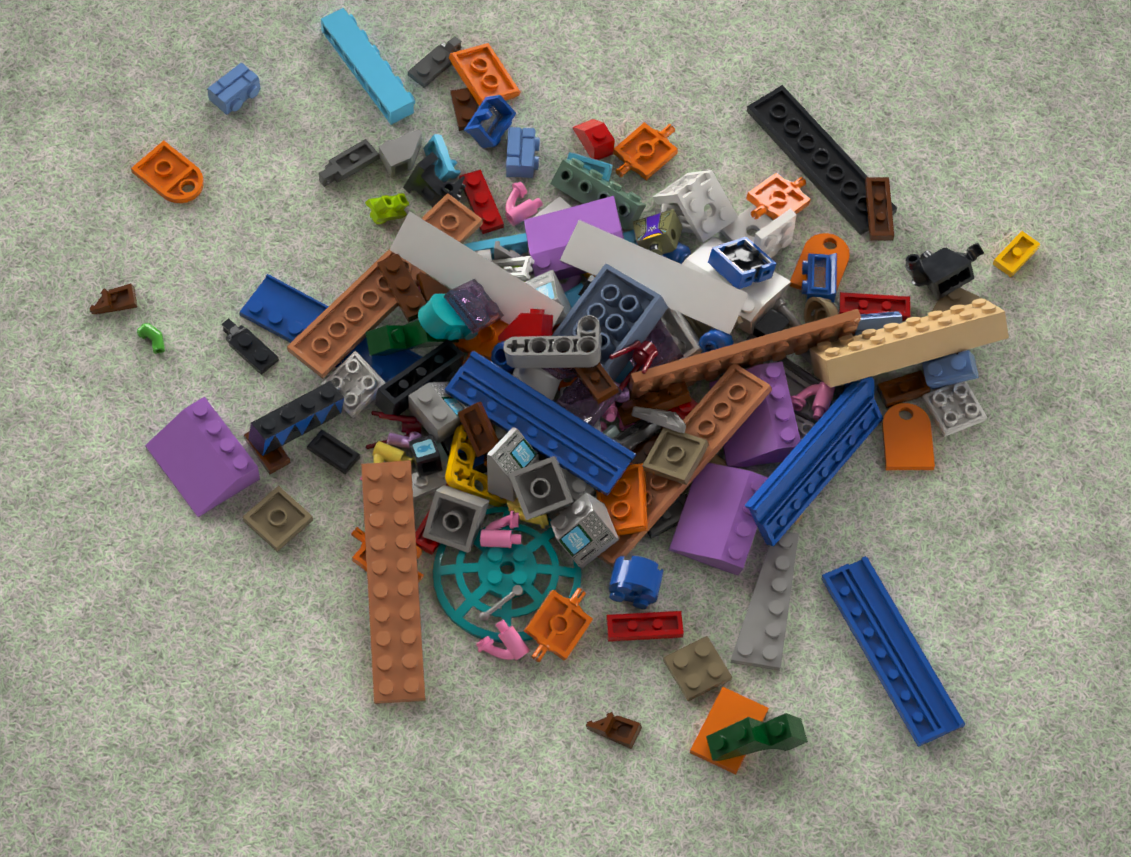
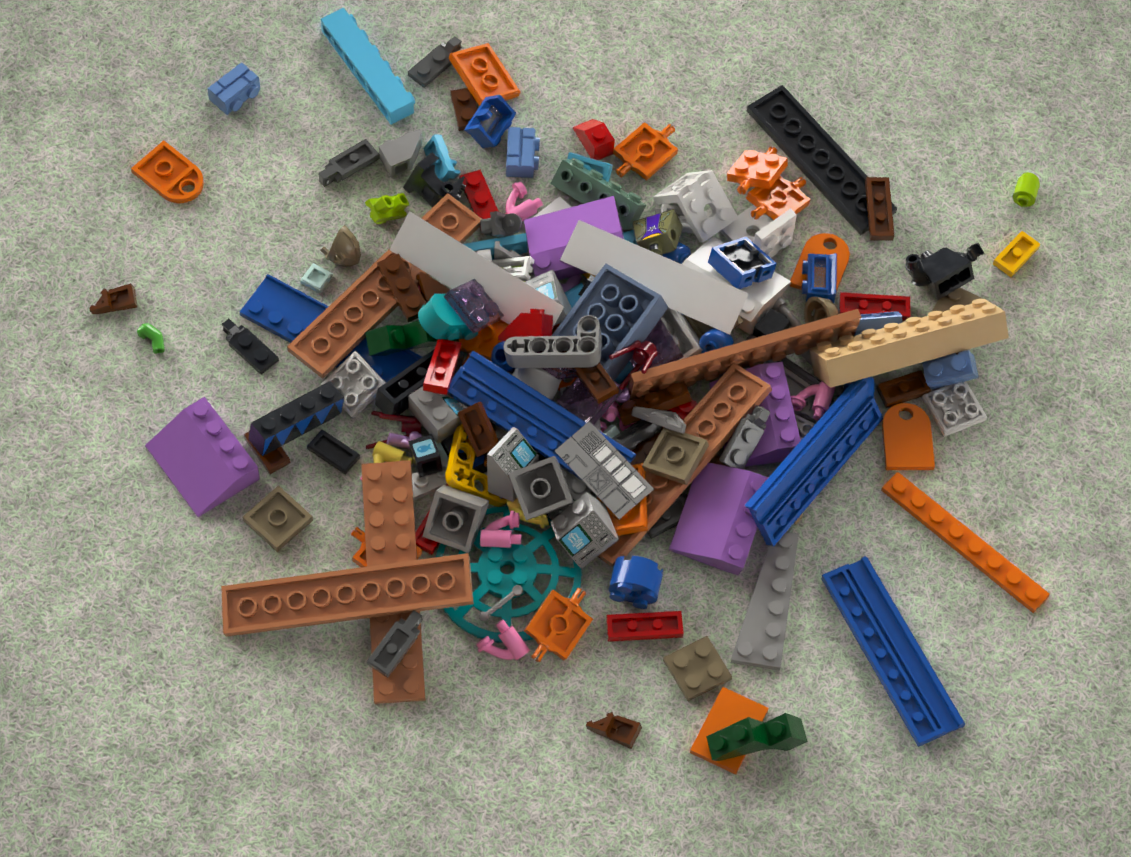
none -> nougat plate [221,553,474,637]
none -> light aqua tile [300,263,333,294]
none -> dark tan helmet [320,225,361,267]
none -> dark grey hinge [367,610,423,678]
none -> red plate [423,339,462,395]
none -> dark grey hips [480,211,522,237]
none -> light grey sticker [555,421,654,519]
none -> dark grey hinge [719,406,770,469]
none -> orange plate [727,146,788,195]
none -> orange plate [881,472,1050,613]
none -> lime brick [1012,172,1040,207]

